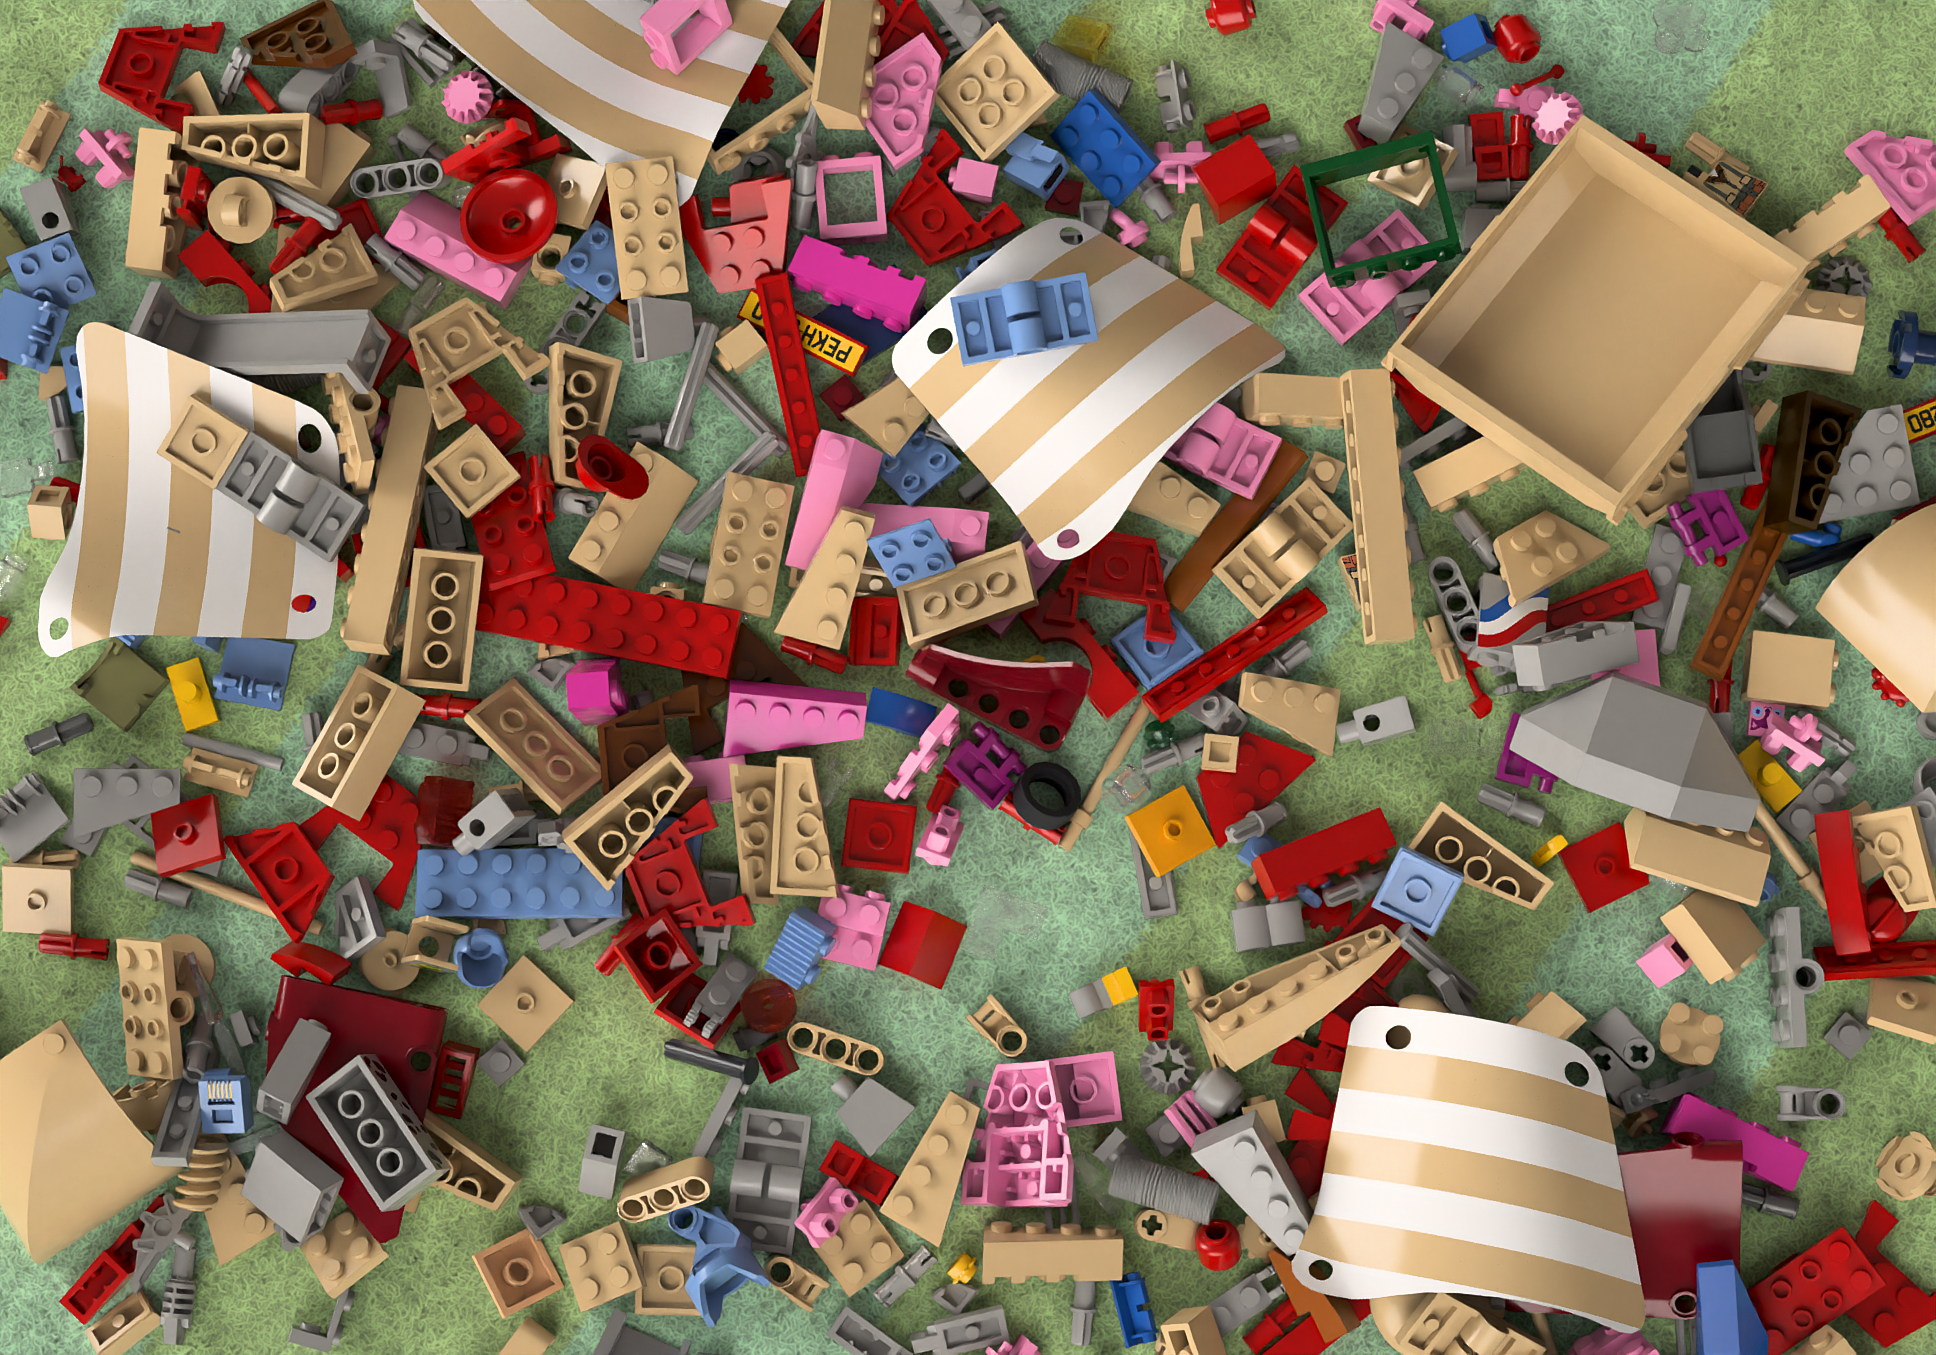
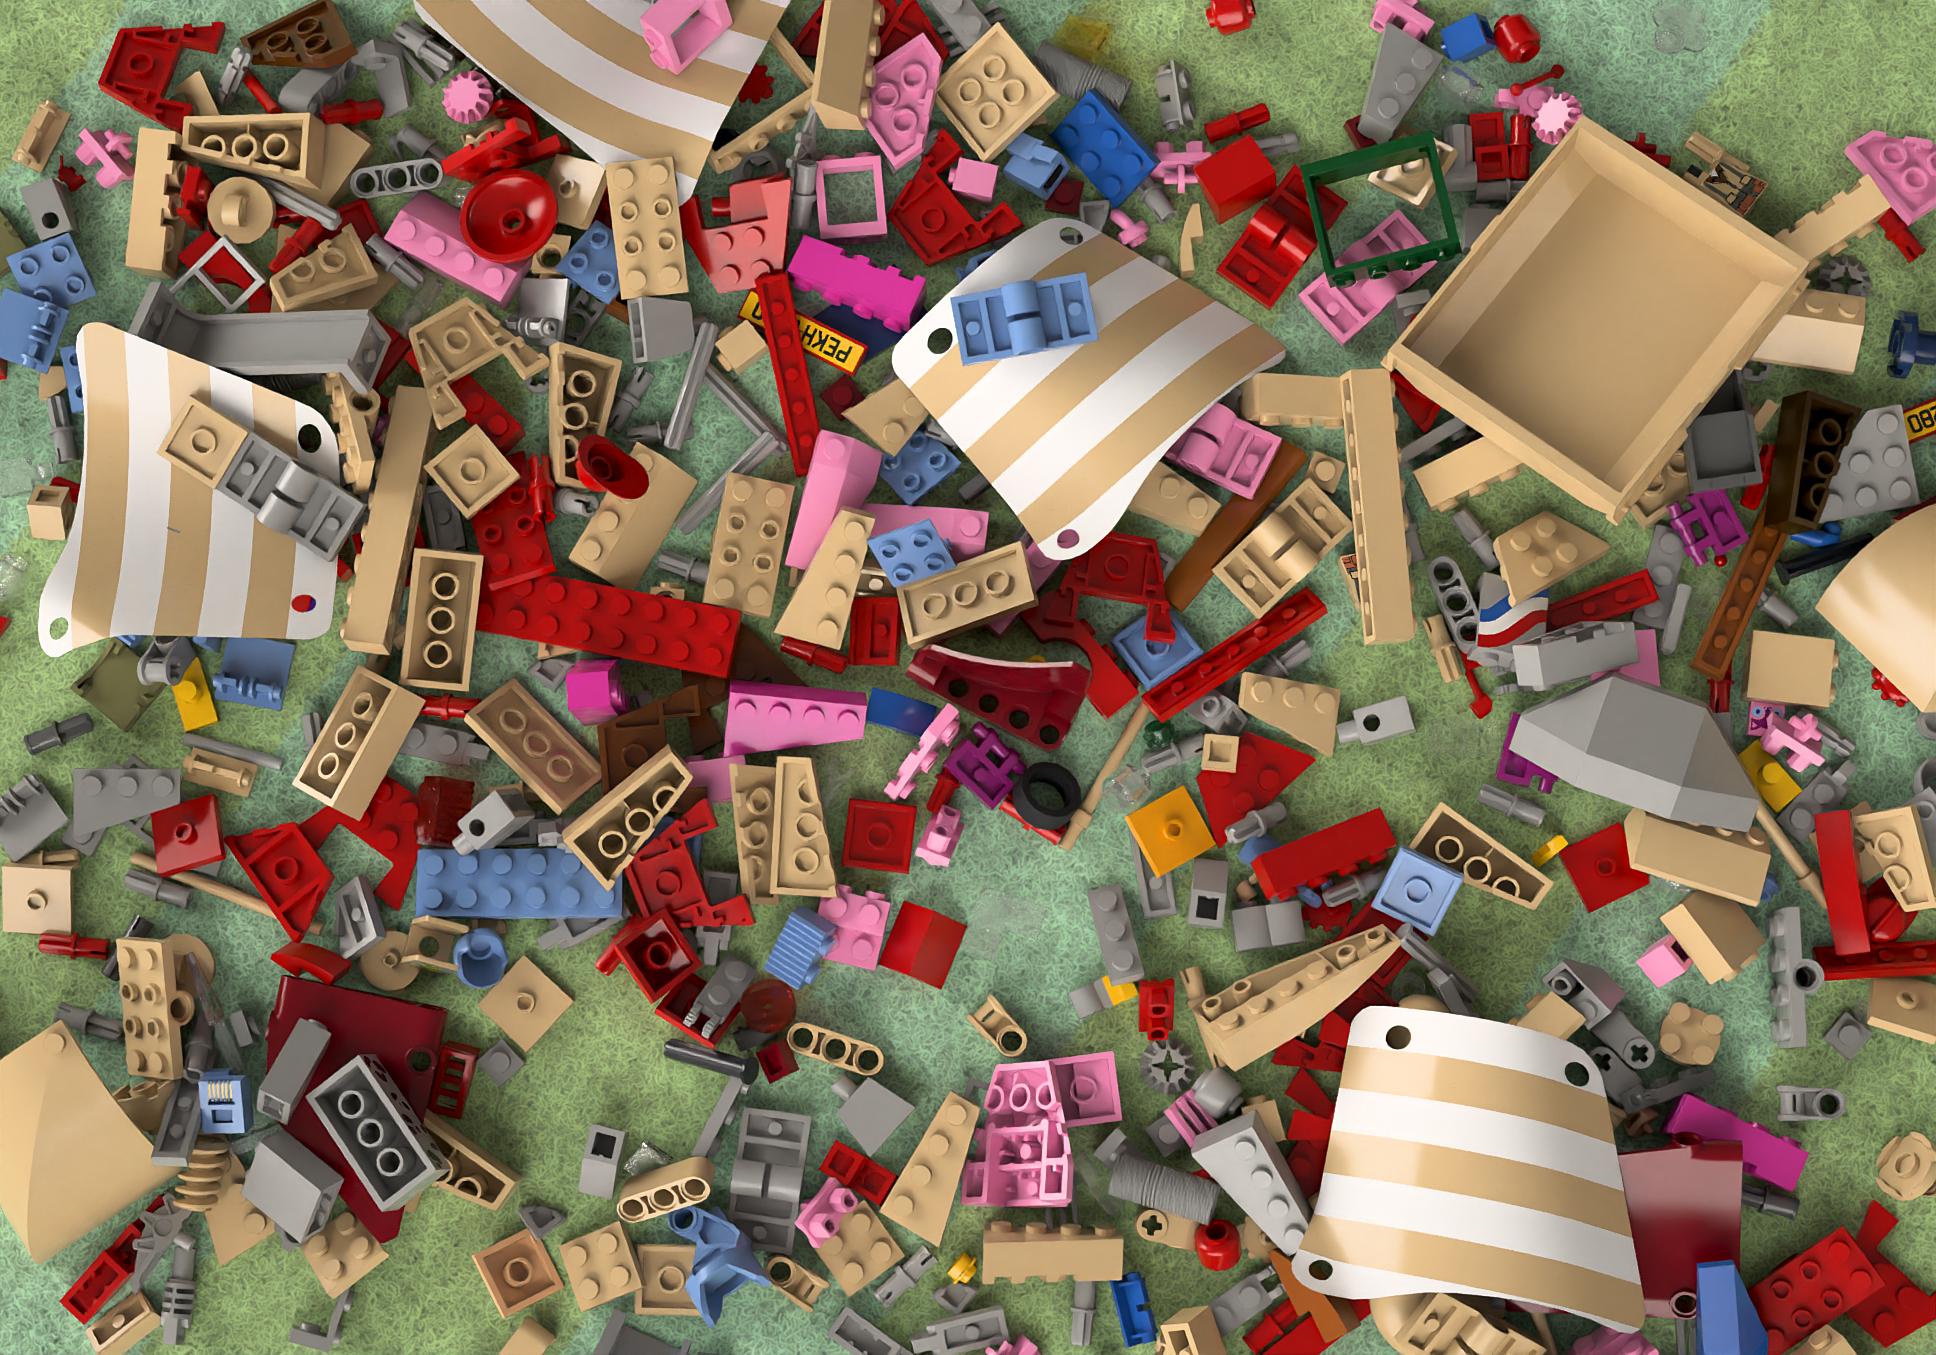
none -> light grey axle [53,1002,124,1041]
none -> dark grey axle [101,914,154,981]
none -> light grey piece [137,635,196,686]
none -> light grey window [169,234,268,314]
none -> light grey hinge [502,278,570,346]
none -> light grey pin [607,366,655,434]
none -> light grey plate [1087,884,1145,987]
none -> light grey slope [1186,858,1229,930]
none -> light grey slope [1541,958,1626,1030]

